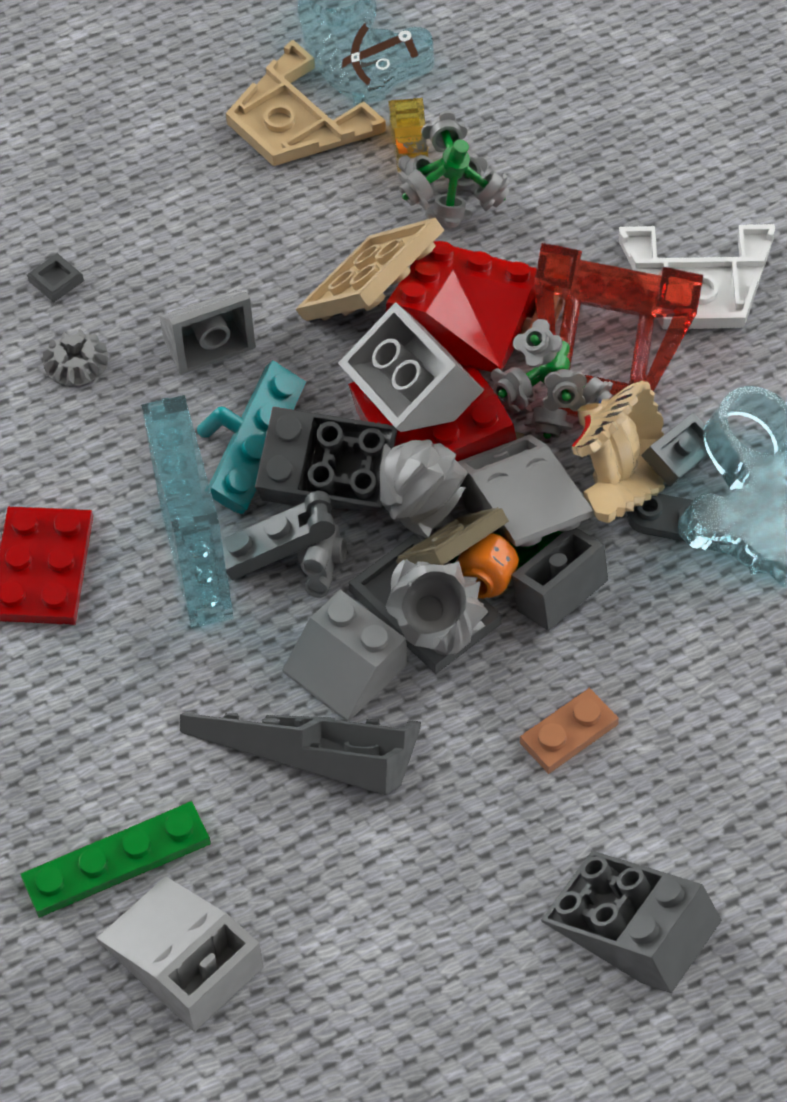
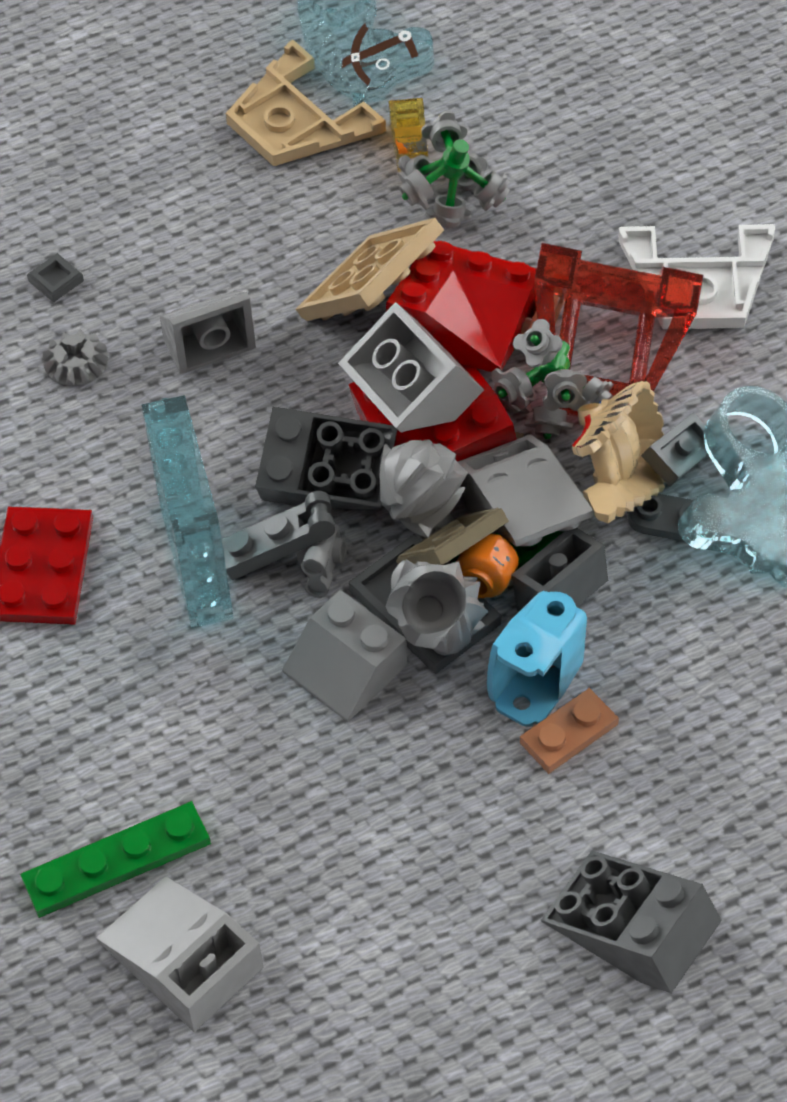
dark grey wedge [180,711,421,795] -> none
teal plate [197,360,306,514] -> none
none -> medium azure piece [487,591,587,727]

